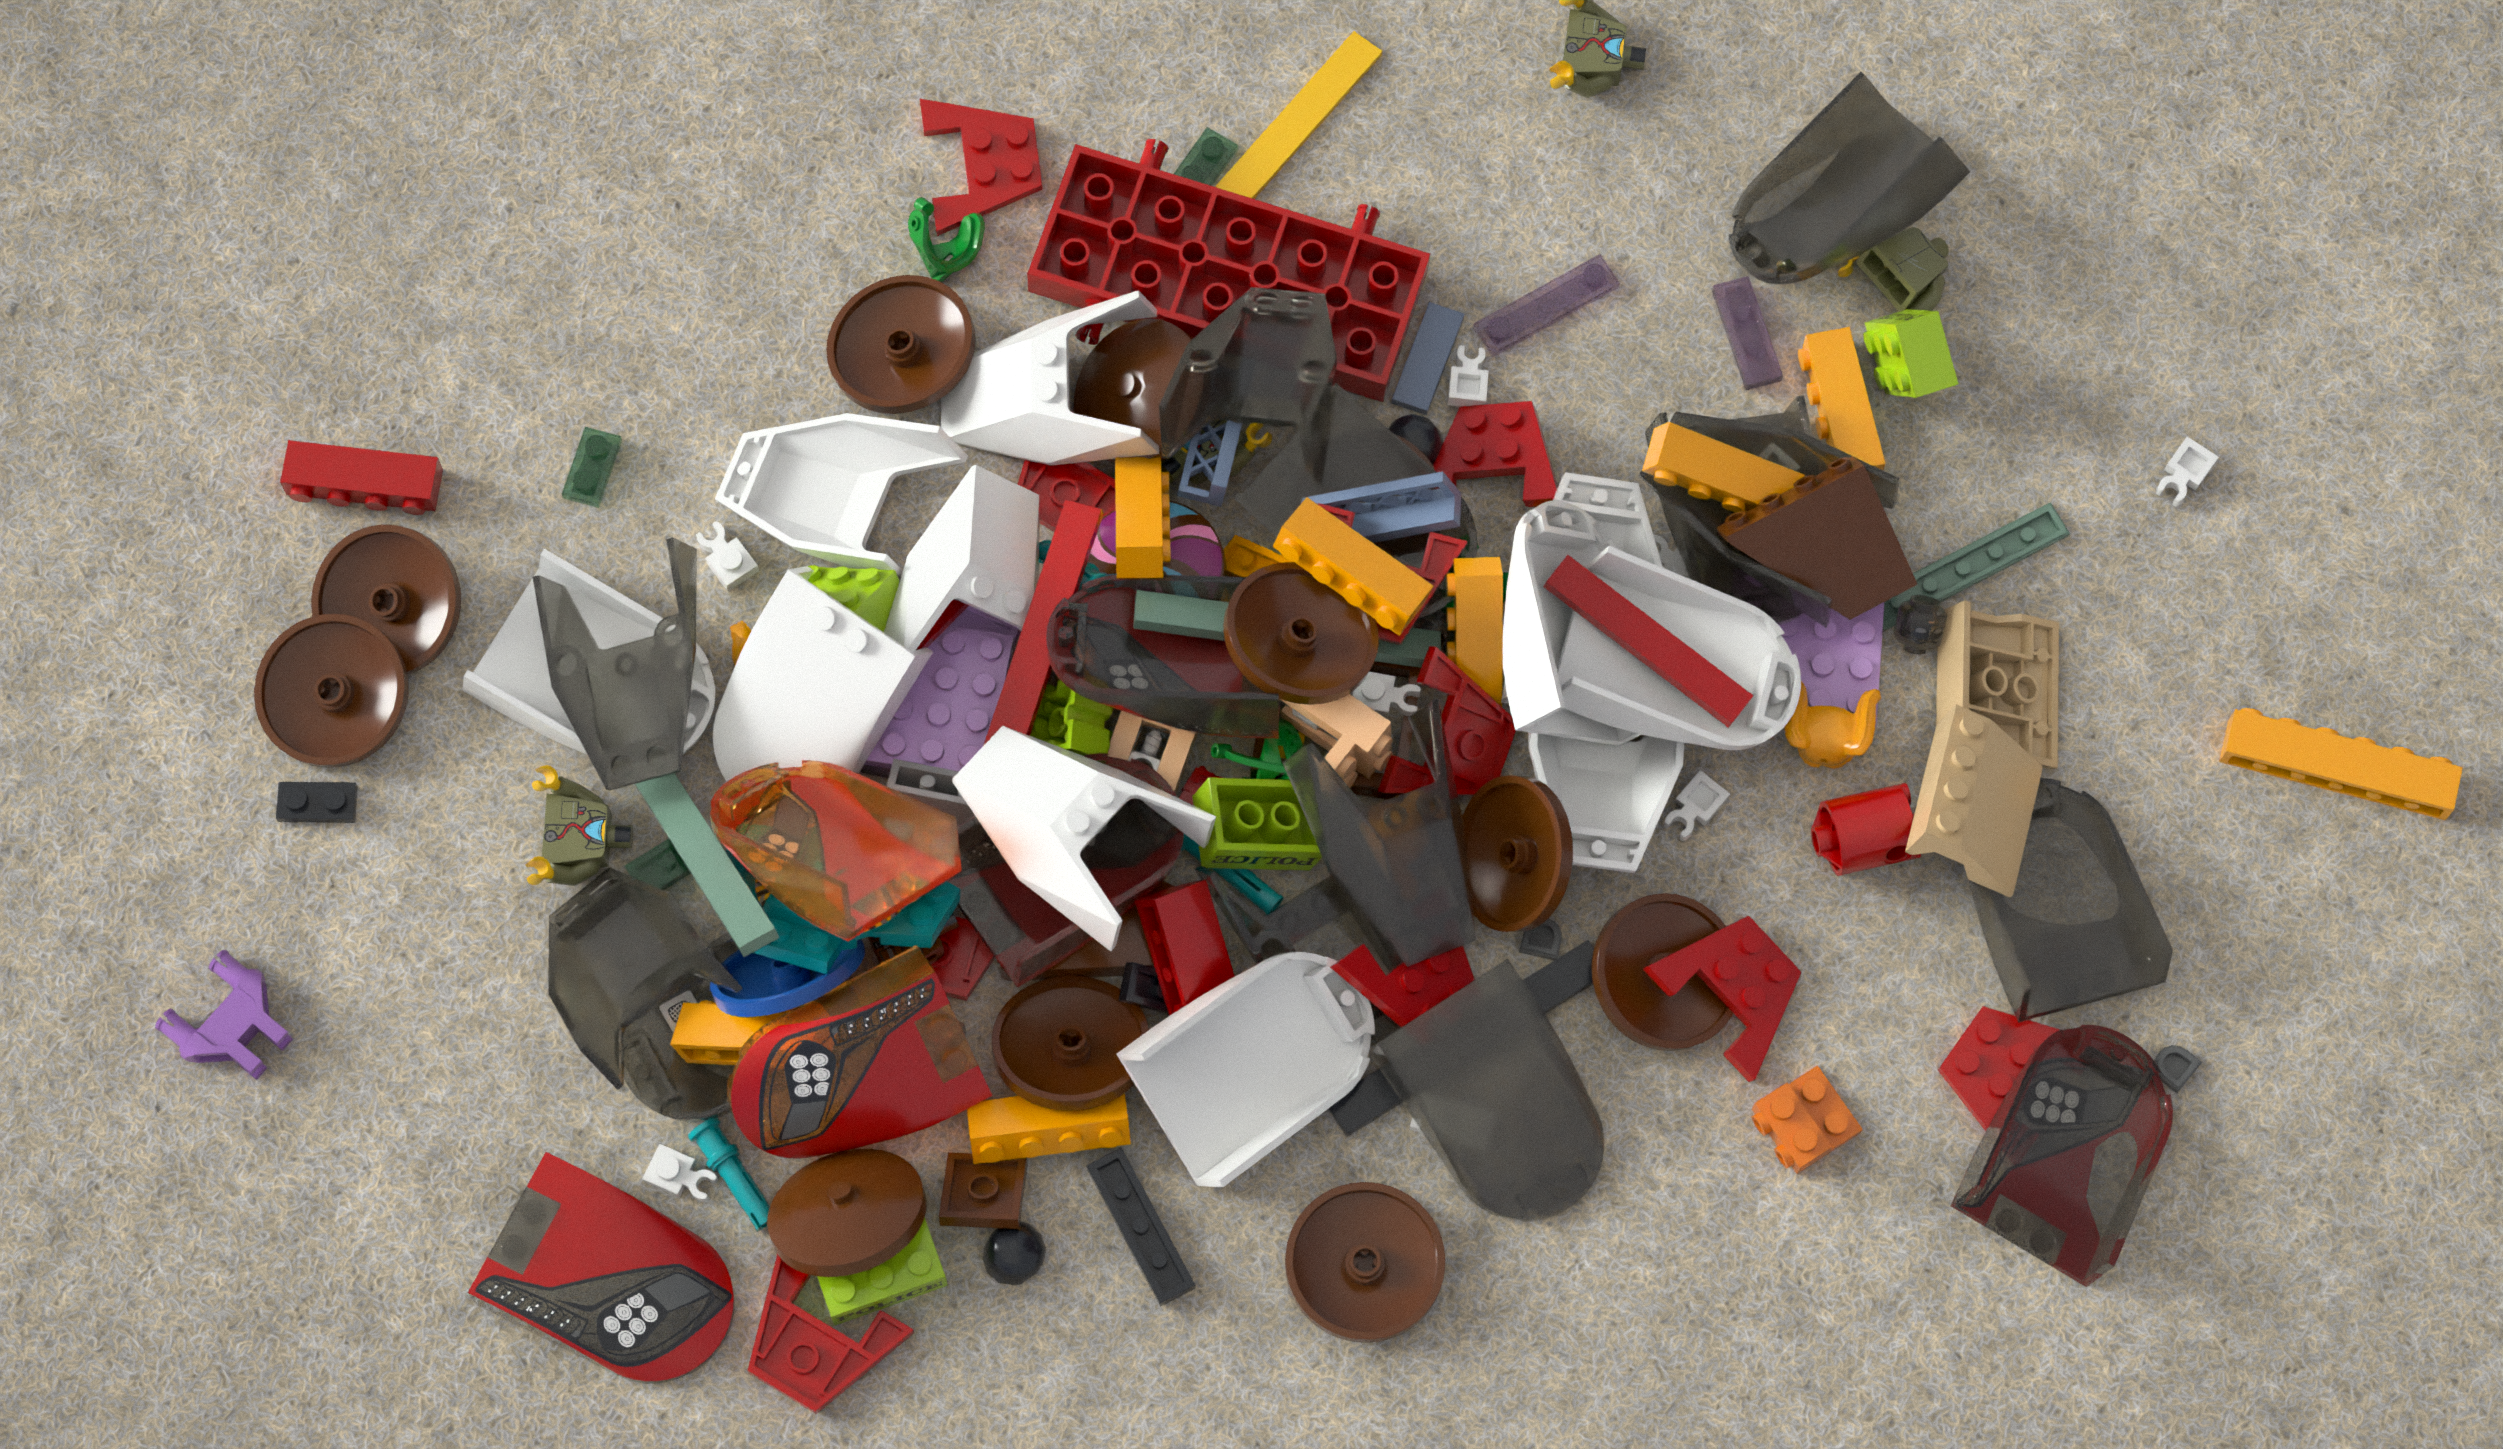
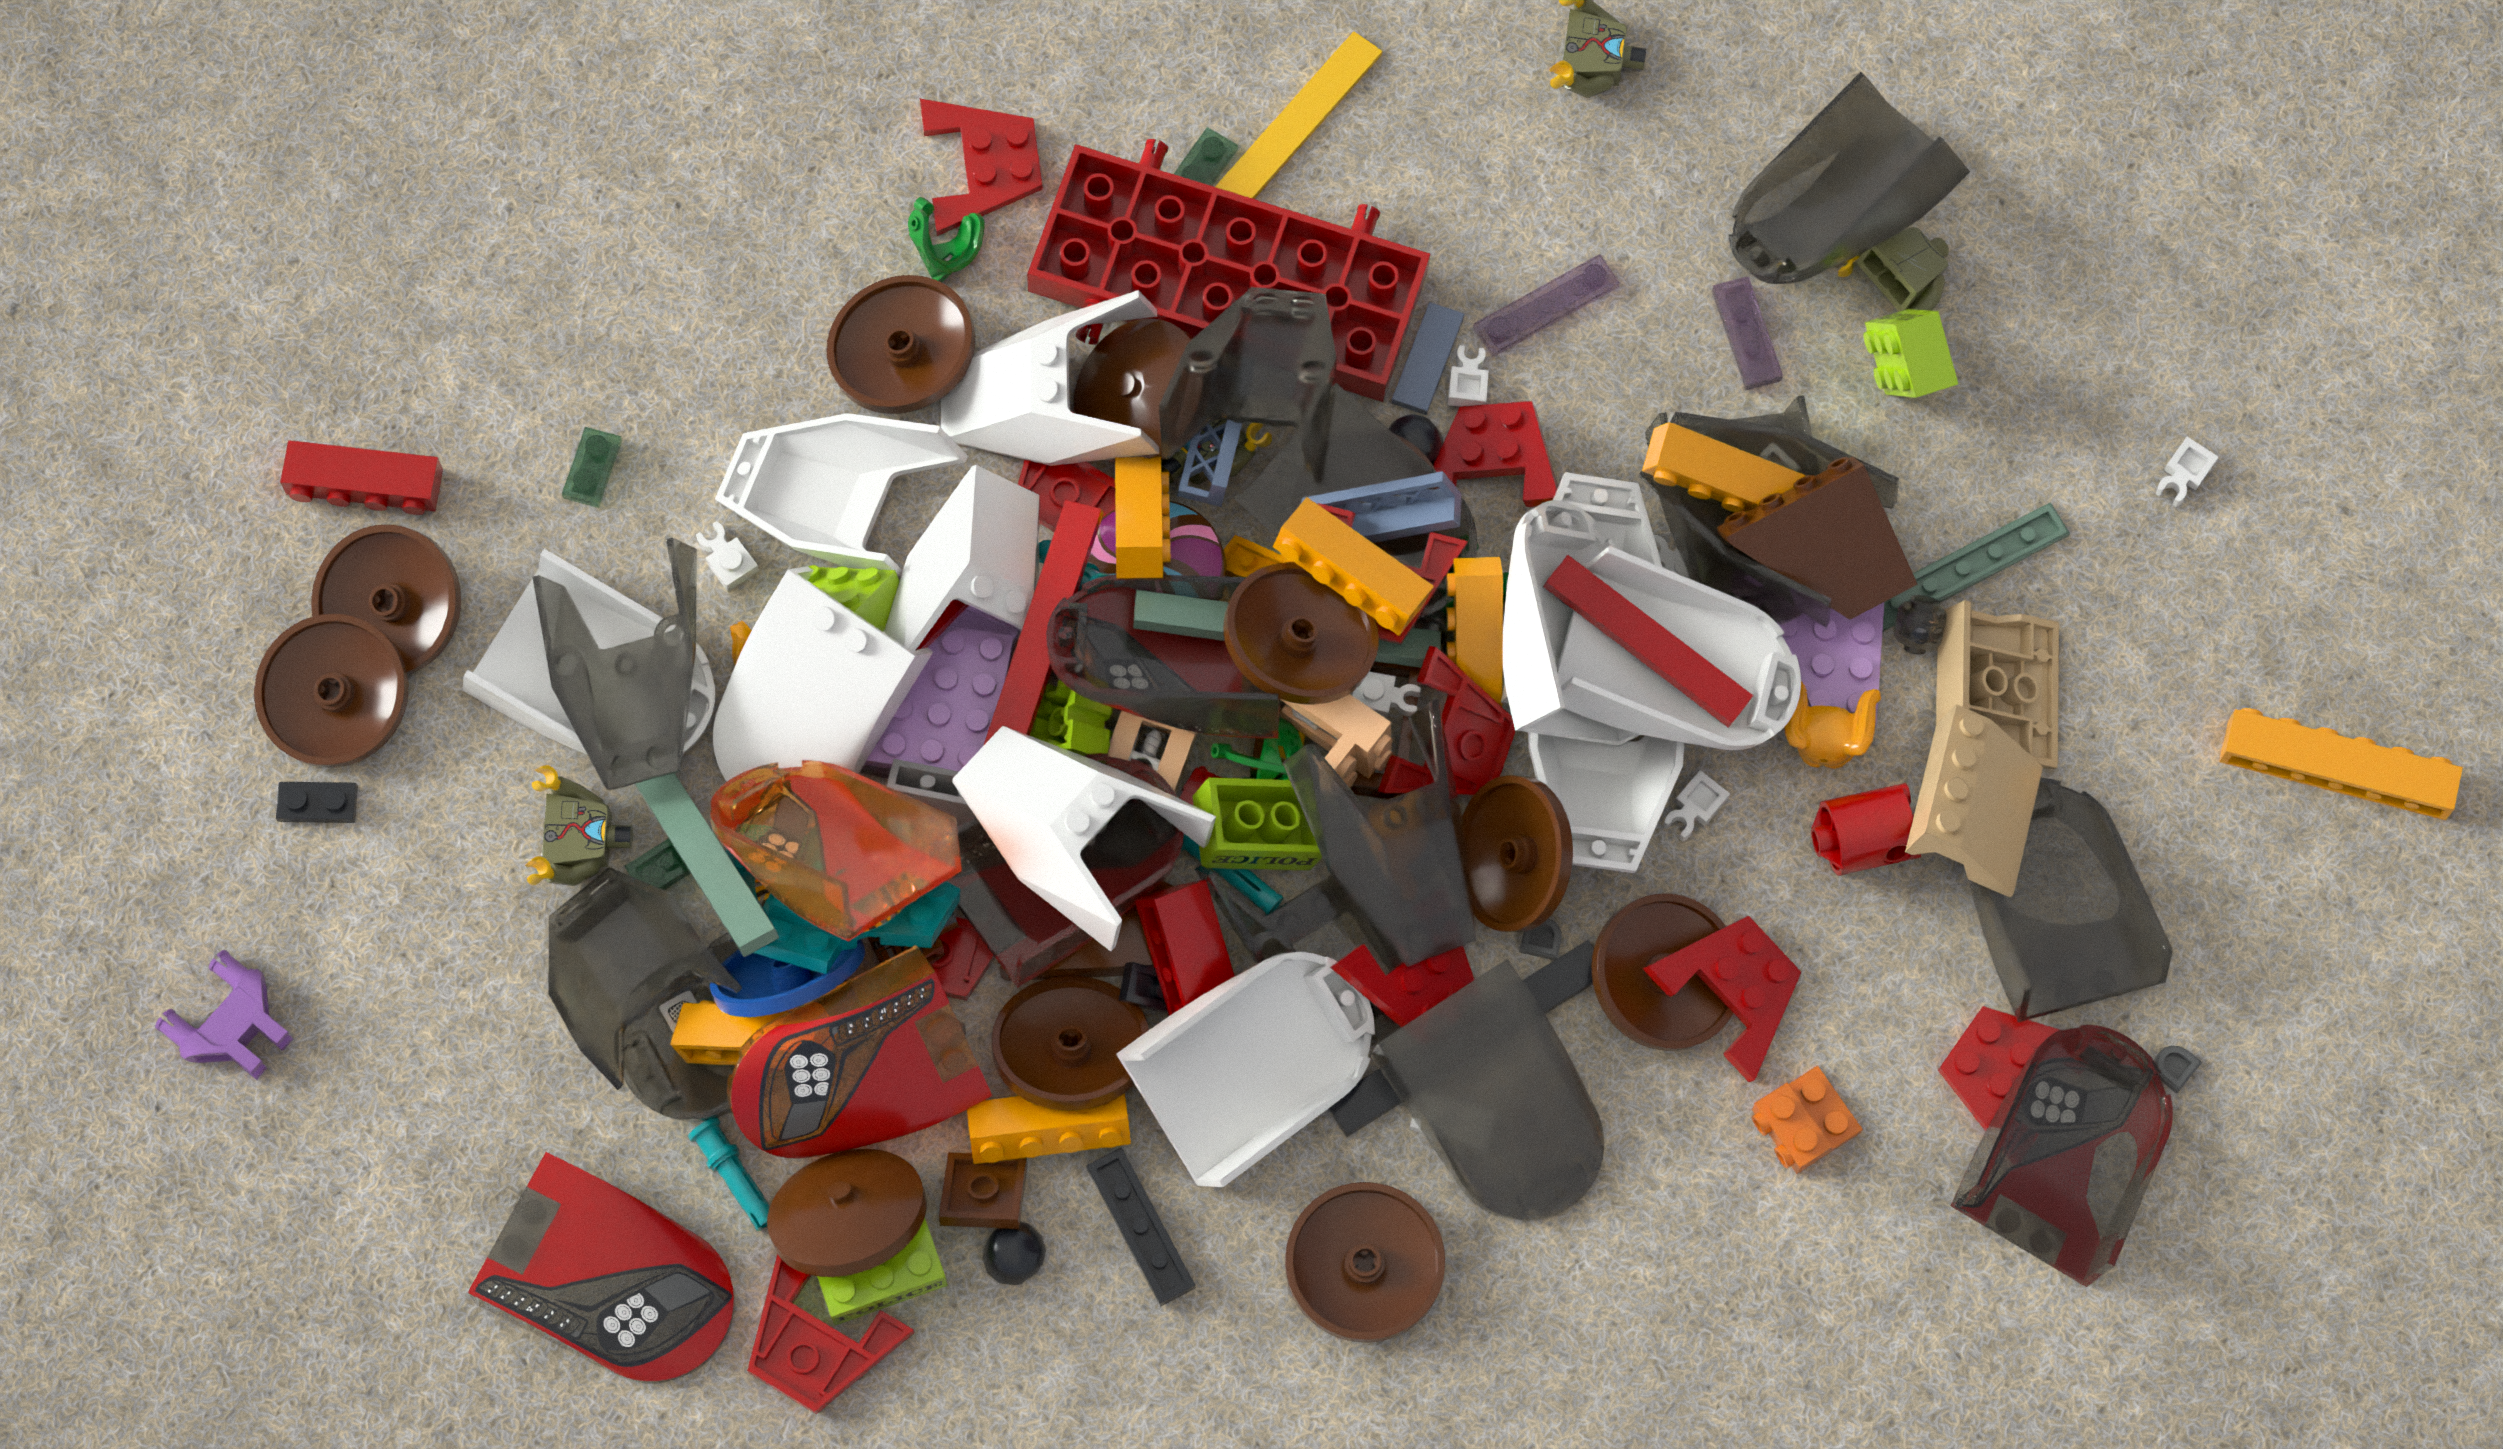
white plate [642,1144,718,1203] -> none
light orange brick [1798,327,1886,478] -> none

